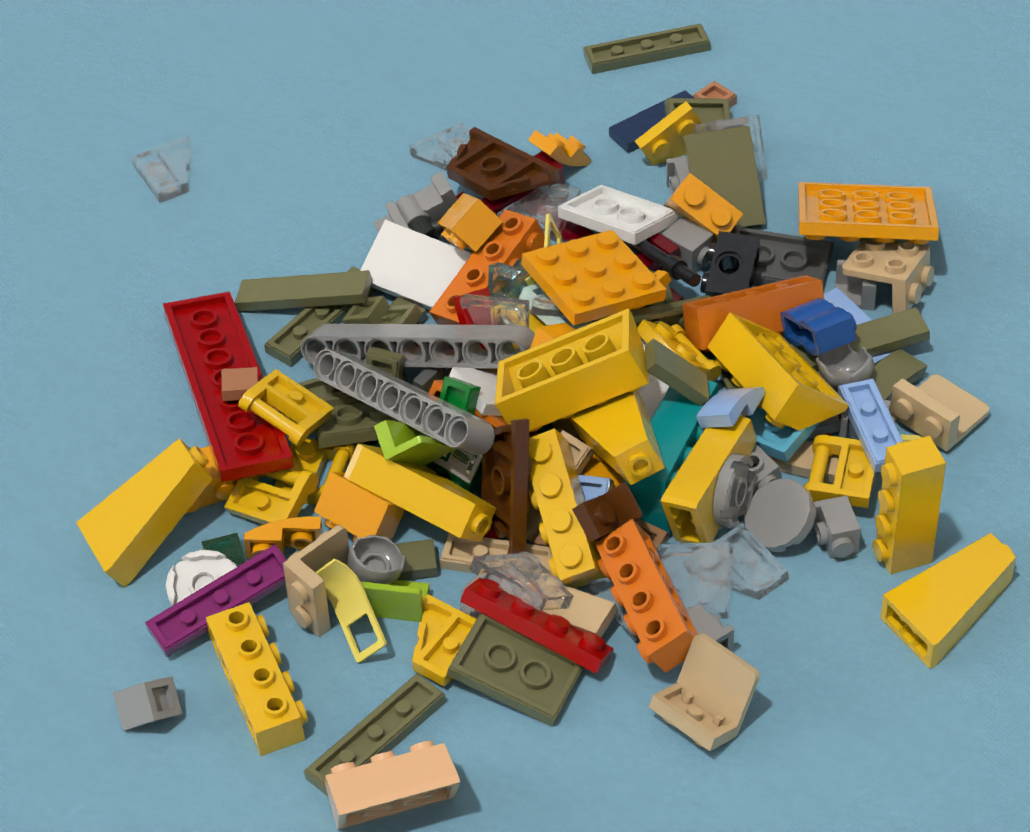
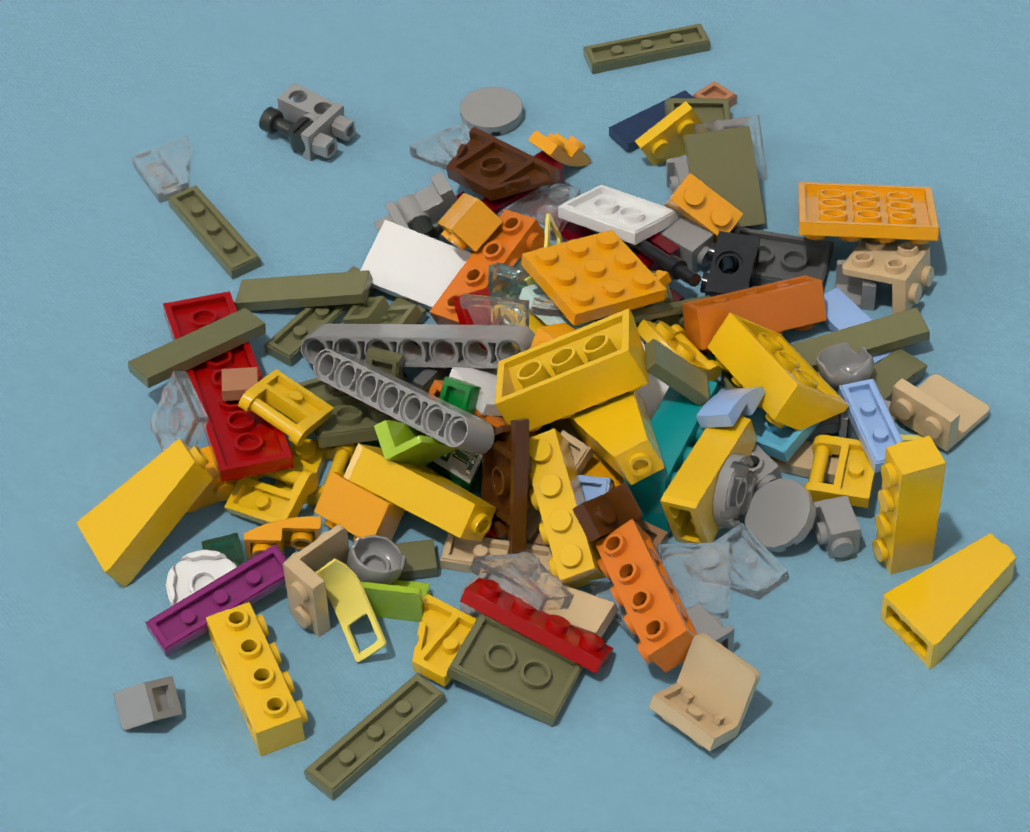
light nougat slope [325,740,460,830] -> none
blue brick [780,298,857,356] -> none
none -> olive tile [128,308,266,388]
none -> clear plate [150,371,209,453]
none -> olive tile [168,185,261,280]
none -> light grey hips [259,83,355,161]
none -> light grey tile [460,87,522,135]

